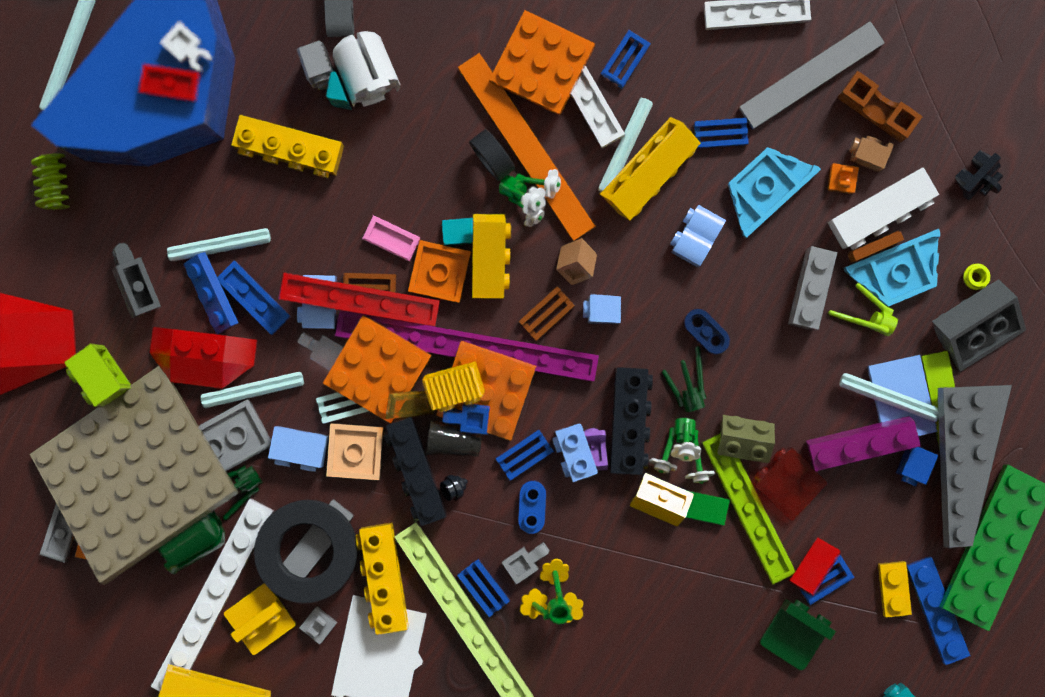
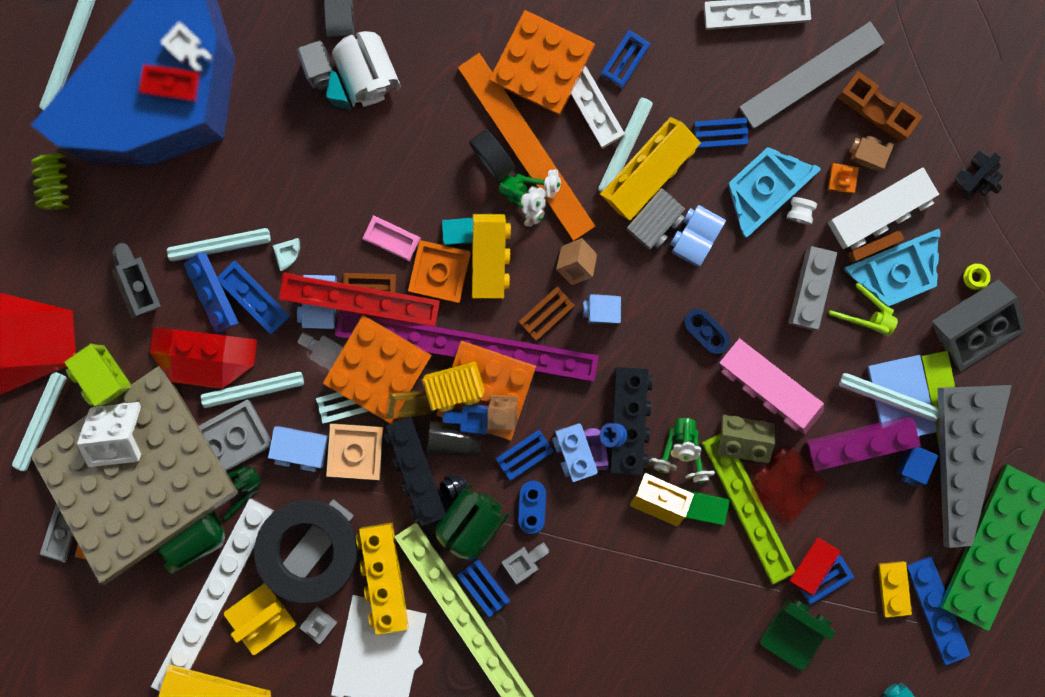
yellow brick [231,115,344,178] -> none
yellow plant [520,559,583,624] -> none
dark green plant [662,346,706,412] -> none
none -> light aqua axle [12,372,67,471]
none -> white bracket [77,402,141,467]
none -> light aqua tile [273,238,300,271]
none -> dark green cylinder [435,483,510,560]
none -> medium nougat brick [488,395,518,430]
none -> blue bush [600,423,627,447]
none -> light grey brick [626,188,685,250]
none -> bright pink wedge [720,338,824,435]
none -> white wheel [786,197,817,225]

